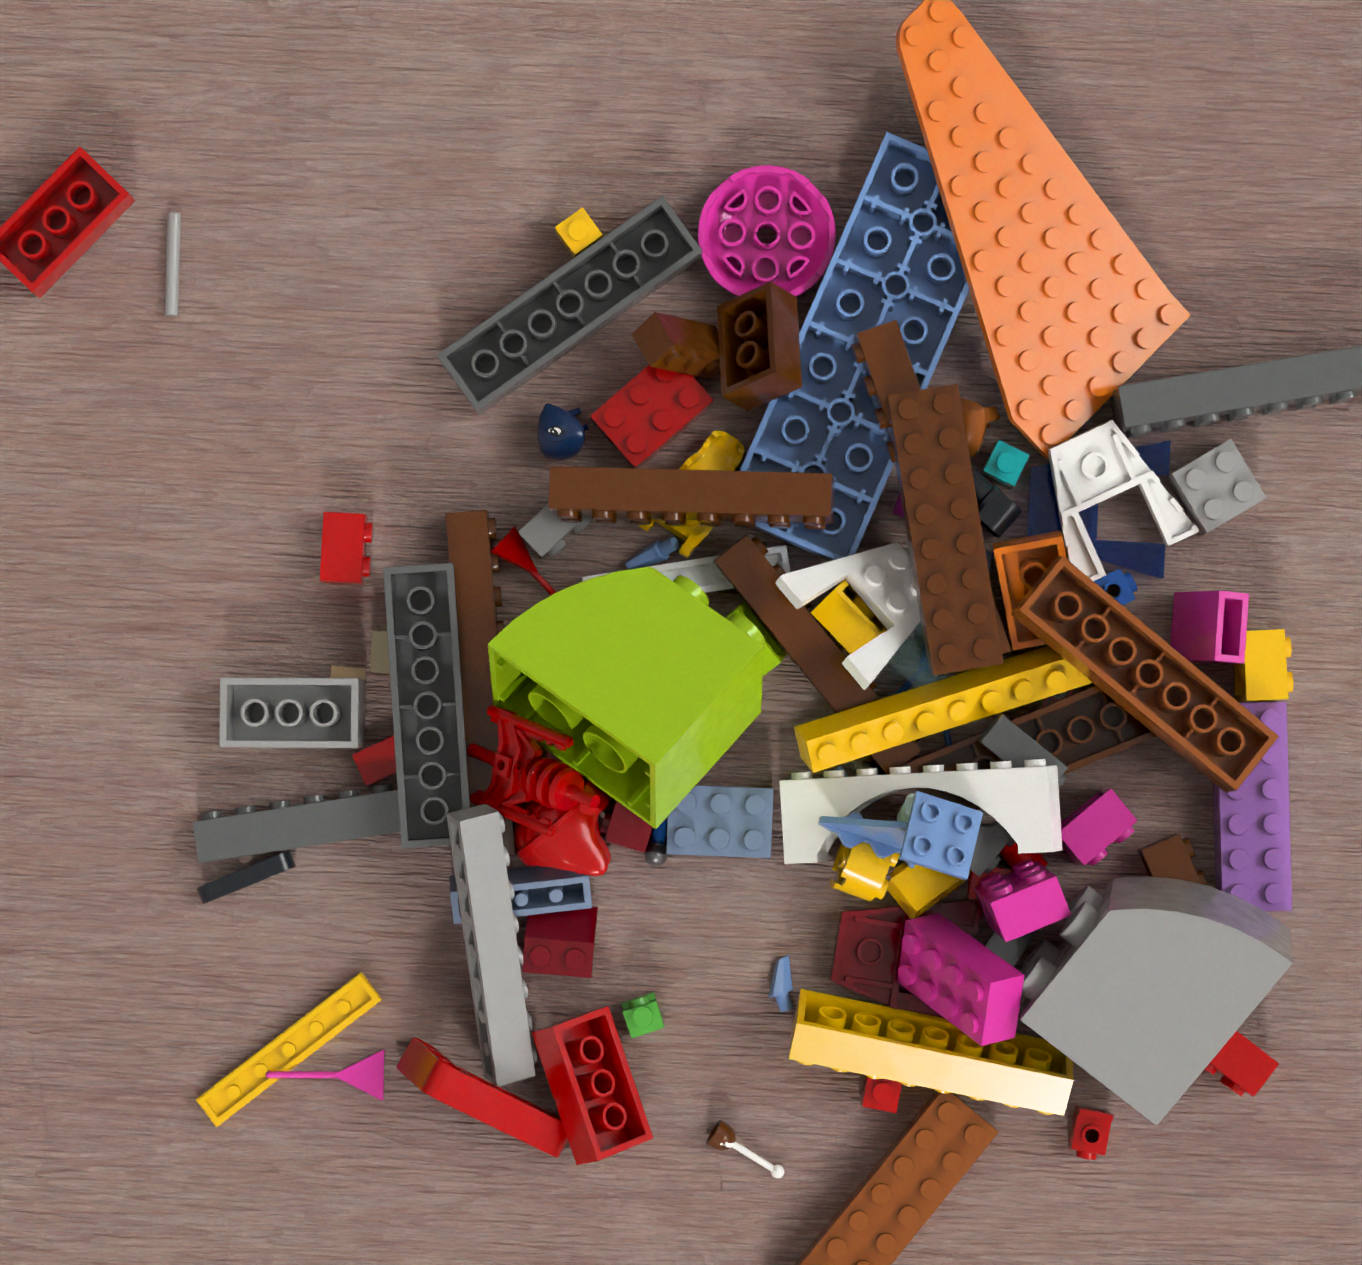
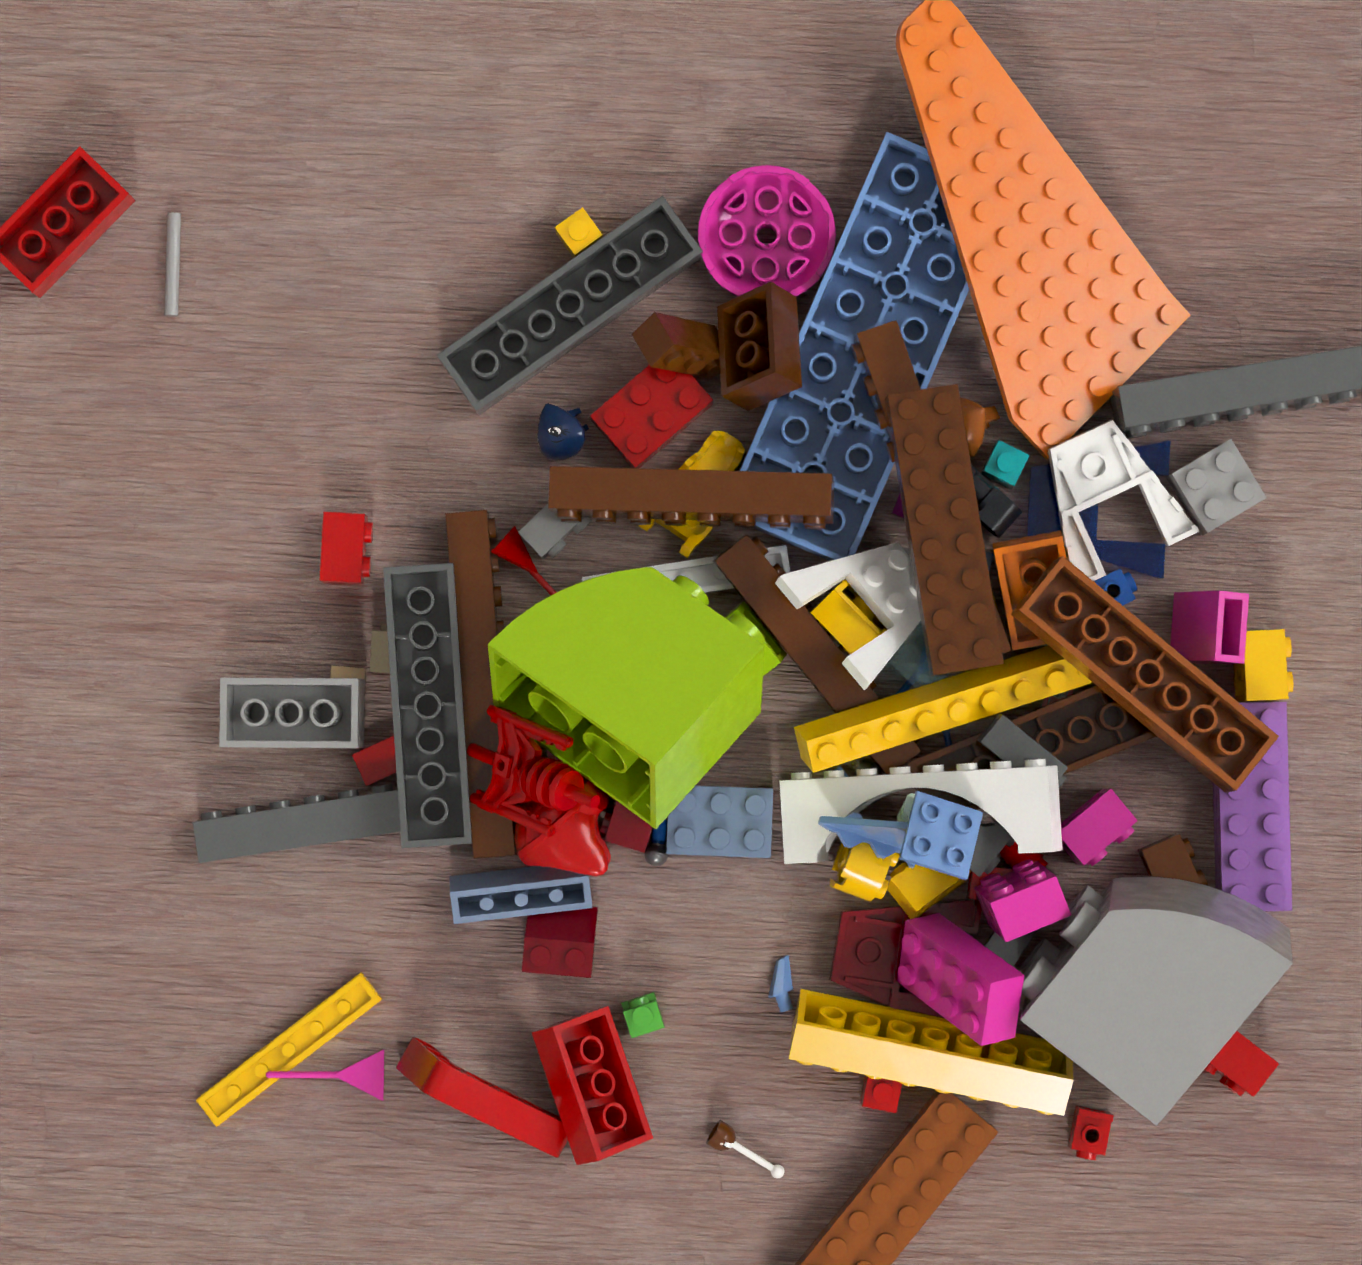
black beam [197,850,296,904] -> none
light grey brick [446,804,537,1087] -> none
medium blue bar [625,537,680,569] -> none

